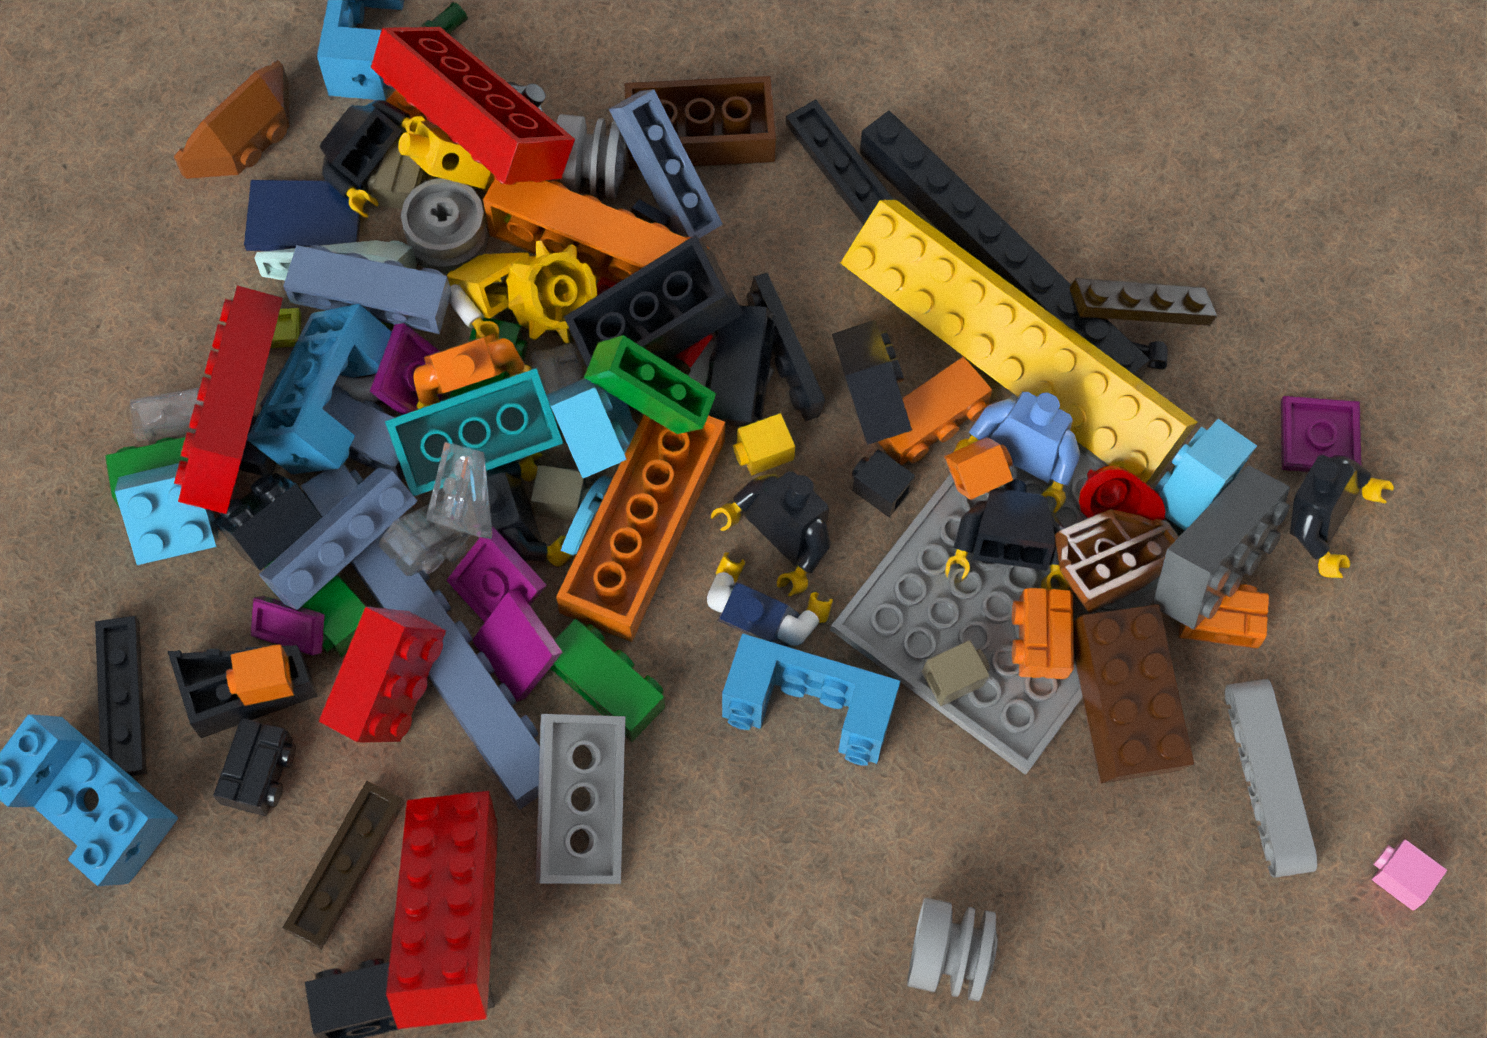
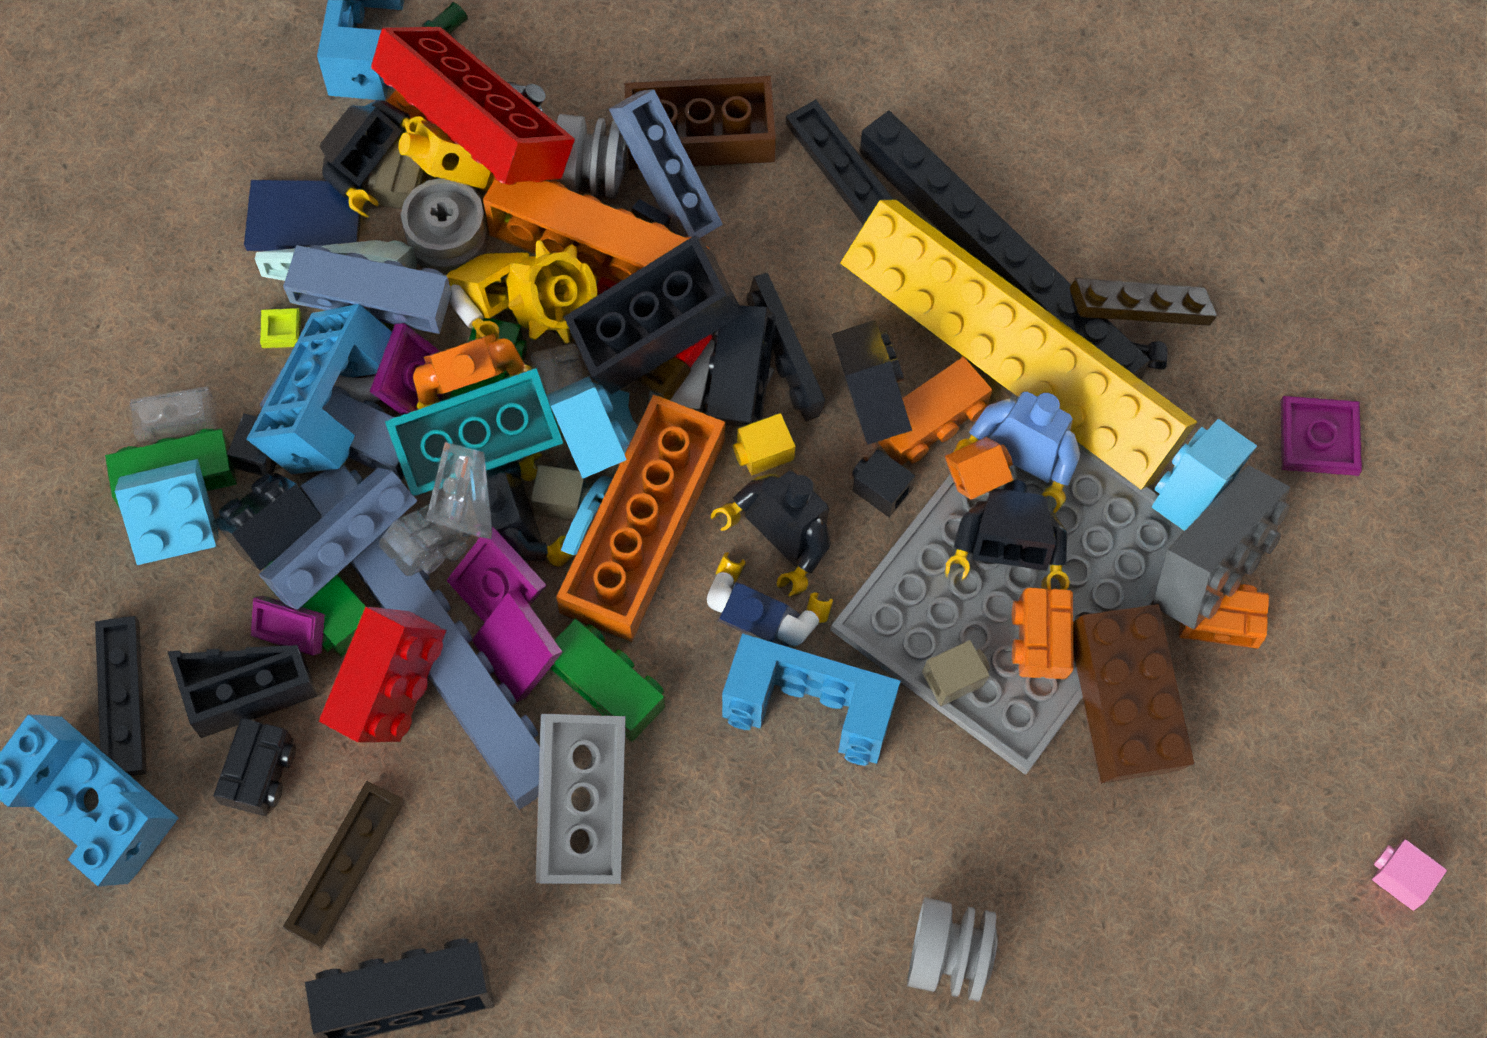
dark orange wedge [174,60,290,179] -> none
red brick [174,285,283,514] -> none
orange brick [226,644,294,706] -> none
red brick [386,791,498,1029] -> none
green brick [584,335,716,434] -> none
dark orange wedge [1055,509,1179,613] -> none
red piece [1078,466,1166,521] -> none
light grey beam [1225,679,1317,878] -> none
black torso [1290,455,1394,578] -> none

